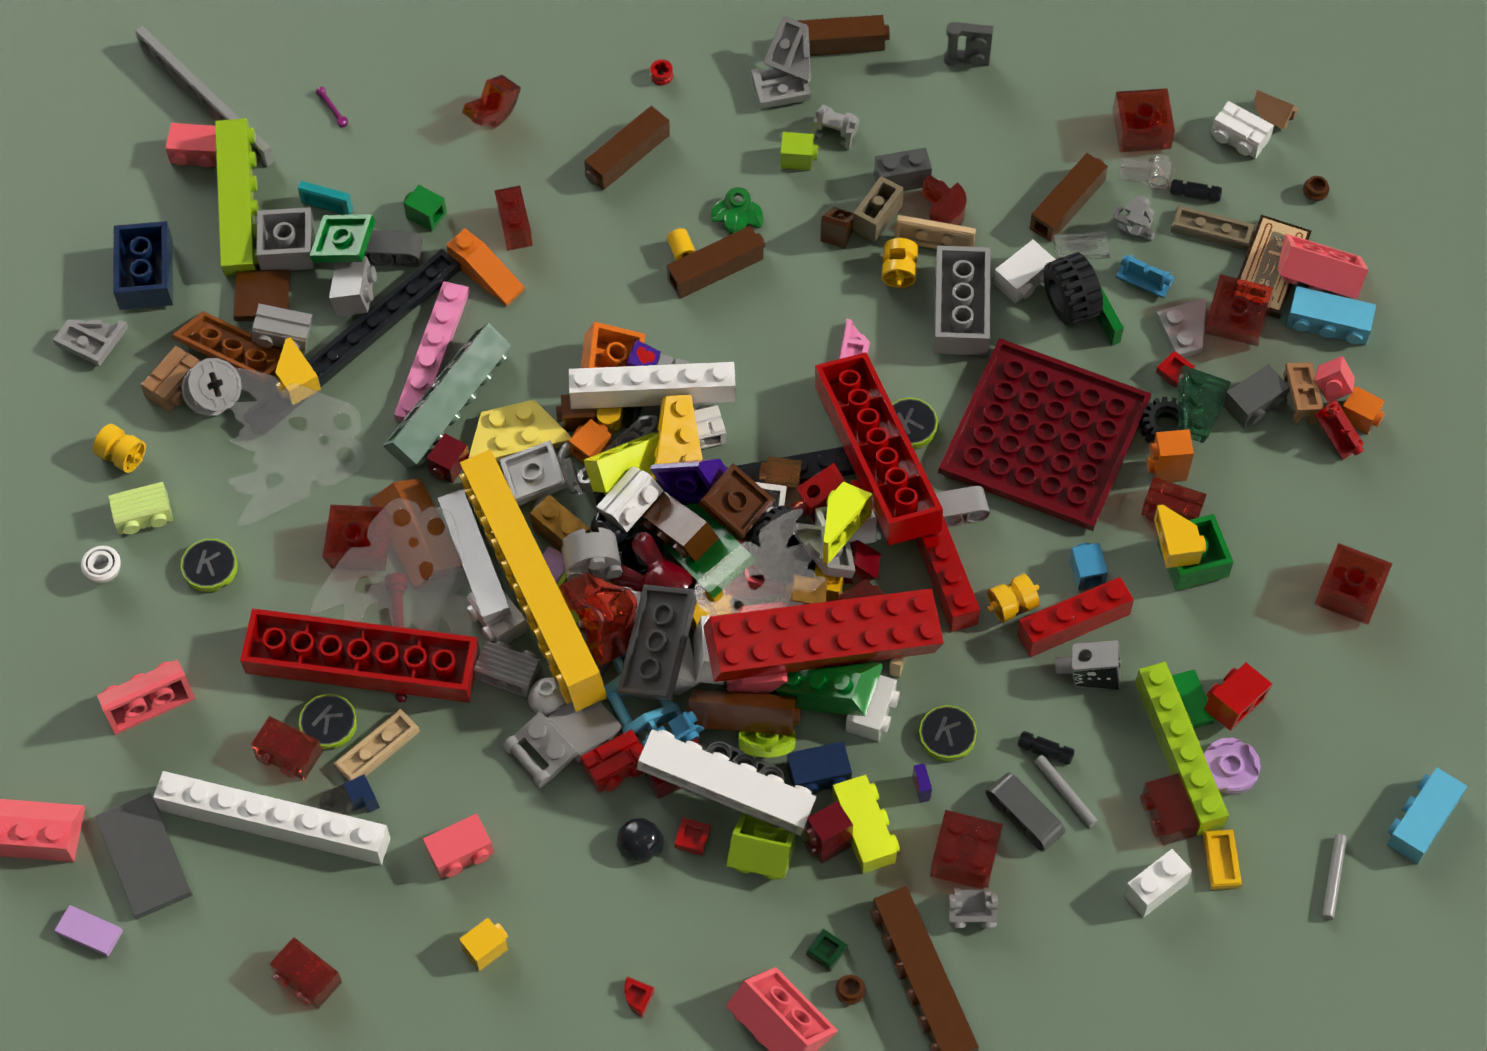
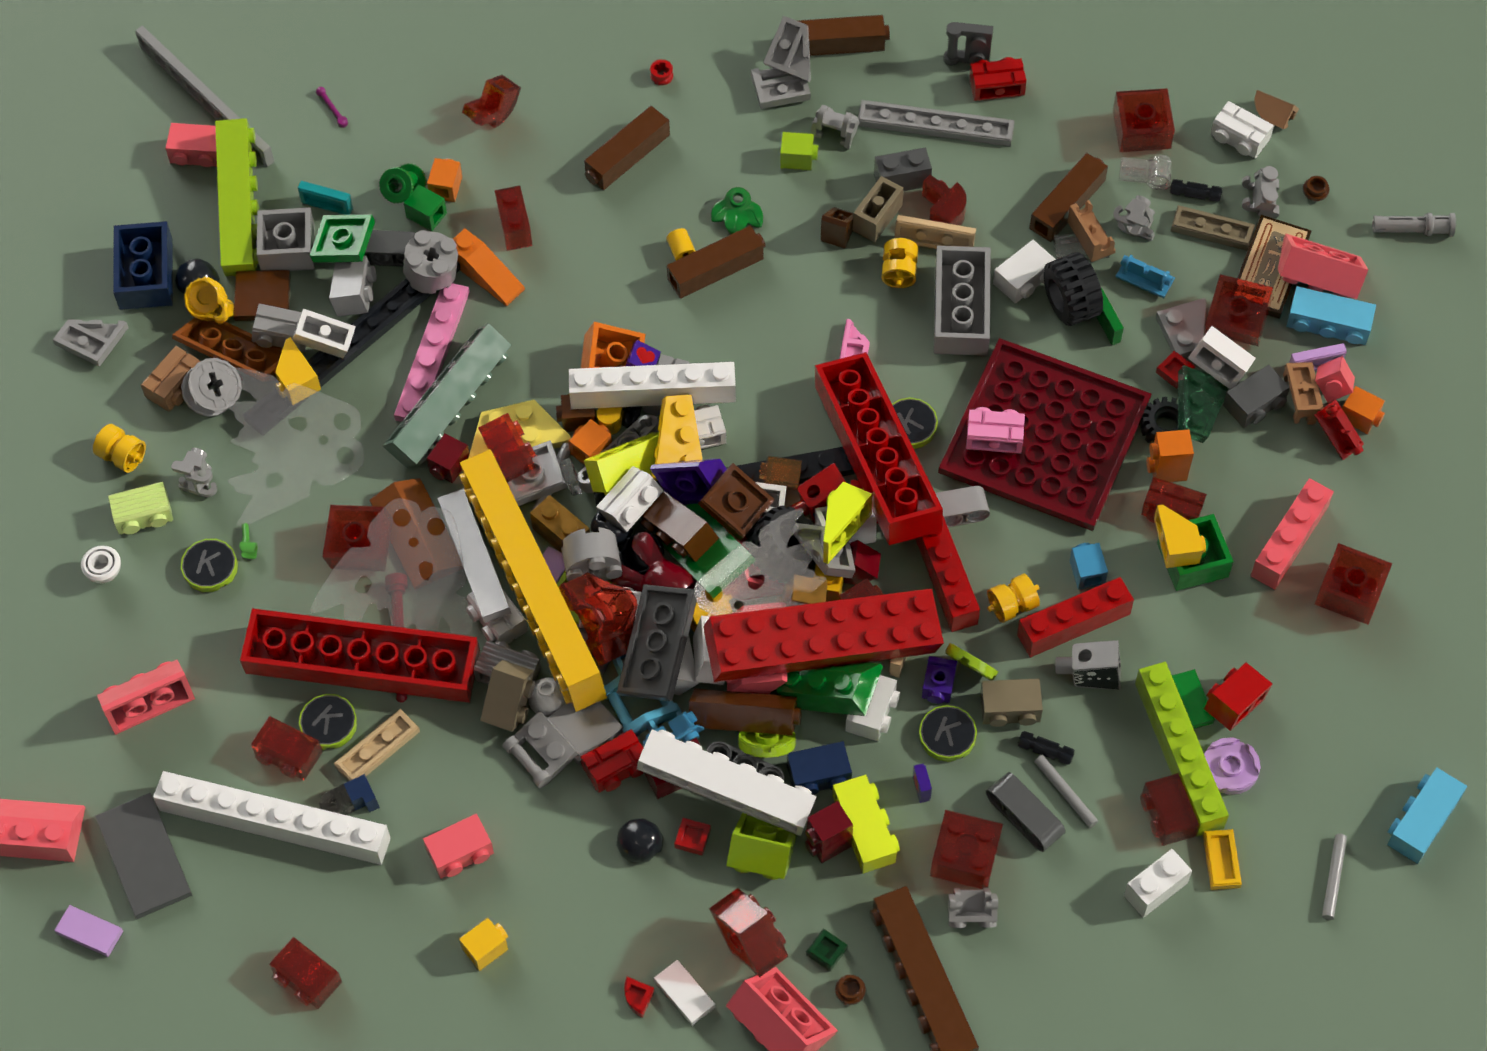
none -> light grey piece [171,448,217,497]
none -> black hair [175,258,220,294]
none -> yellow hair [184,277,234,324]
none -> bright green hand [240,523,258,559]
none -> white brick [292,309,356,359]
none -> green hose [379,163,427,204]
none -> light grey brick [403,230,458,294]
none -> orange brick [427,158,462,202]
none -> clear red brick [478,413,536,482]
none -> dark tan brick [480,660,535,731]
none -> white tile [654,960,715,1026]
none -> clear red brick [709,888,789,977]
none -> light grey tile [858,100,1015,147]
none -> dark purple brick [922,656,957,704]
none -> lime tile [945,643,999,681]
none -> bright pink brick [966,407,1025,453]
none -> red brick [969,57,1026,101]
none -> dark tan brick [980,679,1043,727]
none -> medium nougat hinge [1068,200,1116,262]
none -> white brick [1188,326,1256,389]
none -> light grey piece [1242,166,1279,218]
none -> coral brick [1251,478,1334,590]
none -> lavender tile [1289,343,1347,371]
none -> light grey pin [1372,213,1456,237]

